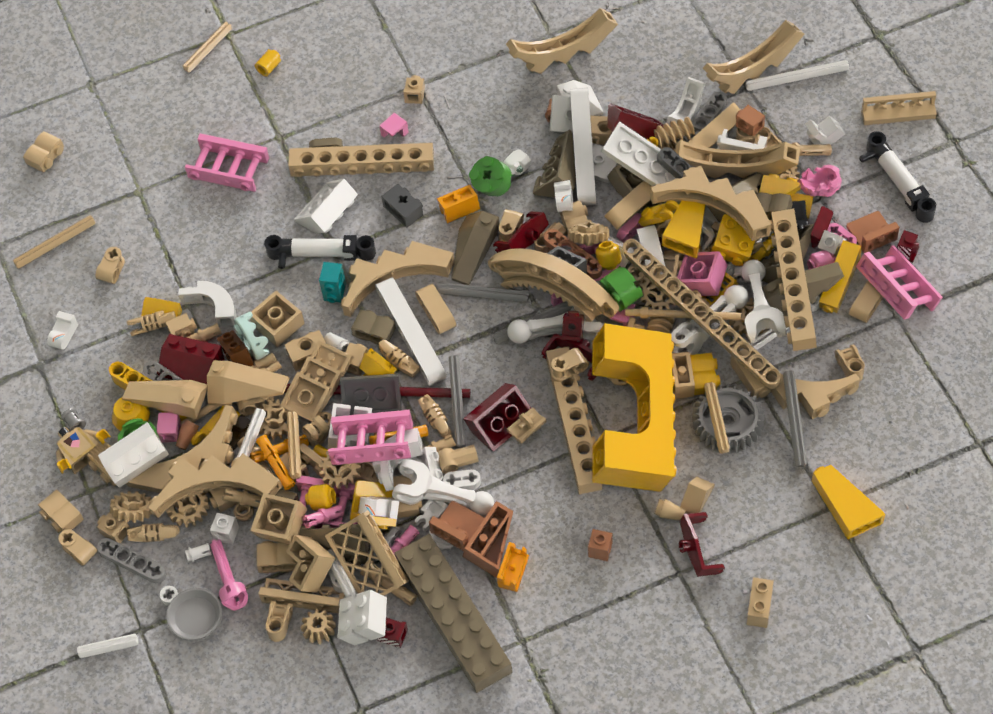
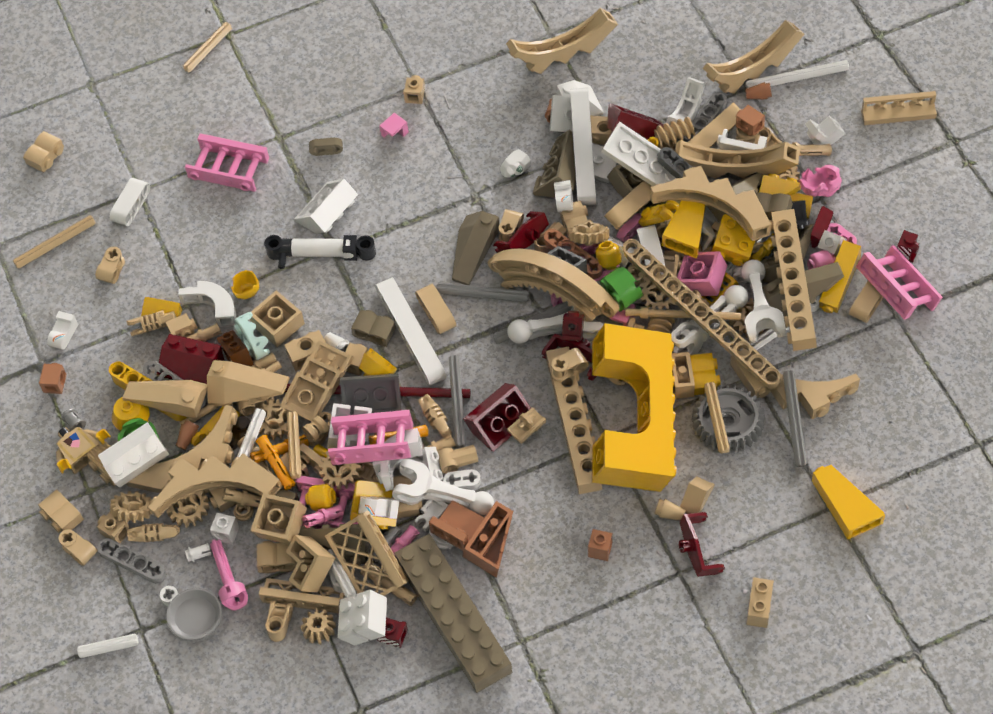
bright pink panel [157,412,181,442] -> none
yellow brick [254,49,281,76] -> none
tan brick [288,143,434,177] -> none
teal brick [319,262,346,303] -> none
tan arch [341,241,454,317] -> none
tan hinge [379,340,420,378] -> none
dark grey brick [381,184,423,228] -> none
light orange hinge [437,184,480,223] -> none
bright green brick [469,156,512,196] -> none
light orange hinge [497,542,529,592] -> none
tan piece [835,344,865,381] -> none
nougat bracket [846,211,900,253] -> none
piece [859,131,936,223] -> none
none -> nougat brick [39,363,67,394]
none -> white beam [110,178,150,226]
none -> yellow hair [231,270,260,300]
none -> nougat cone [745,82,772,99]

